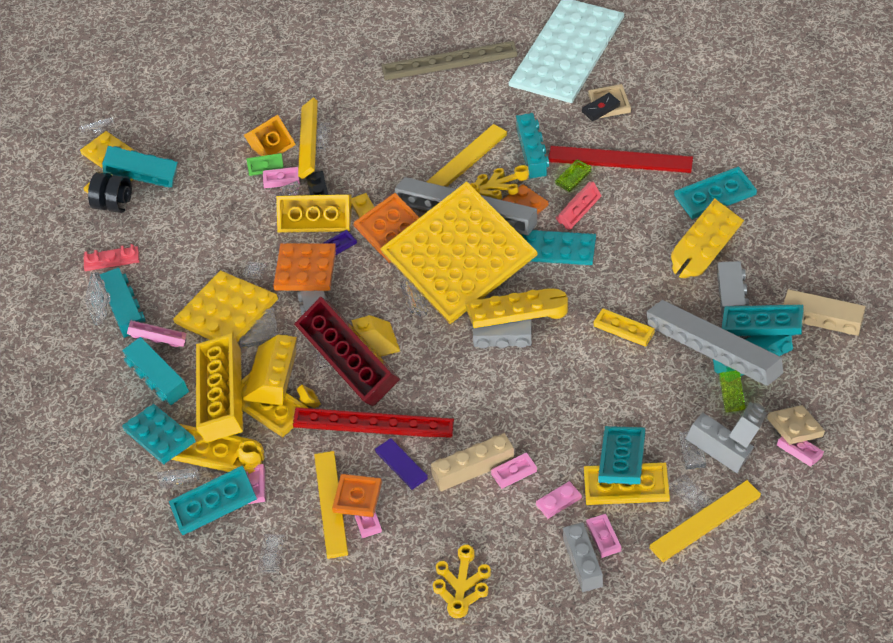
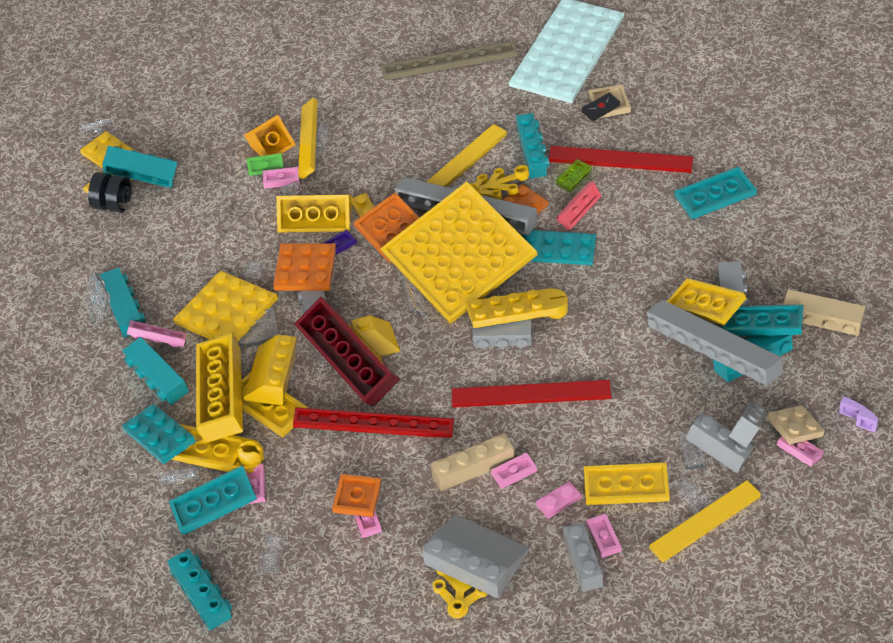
coral plate [84,244,139,271] -> none
yellow plate [296,385,321,408] -> none
black plate [306,171,328,195] -> none
yellow tile [314,451,348,559] -> none
dark purple tile [375,438,428,490] -> none
yellow plate [594,308,655,347] -> none
teal plate [598,426,646,485] -> none
yellow plate [671,198,745,278] -> none
clear neon green plate [719,370,746,413] -> none
none -> teal brick [167,549,232,631]
none -> light grey slope [422,515,530,599]
none -> red tile [452,380,611,408]
none -> yellow plate [667,278,747,326]
none -> lavender slope [839,396,878,432]

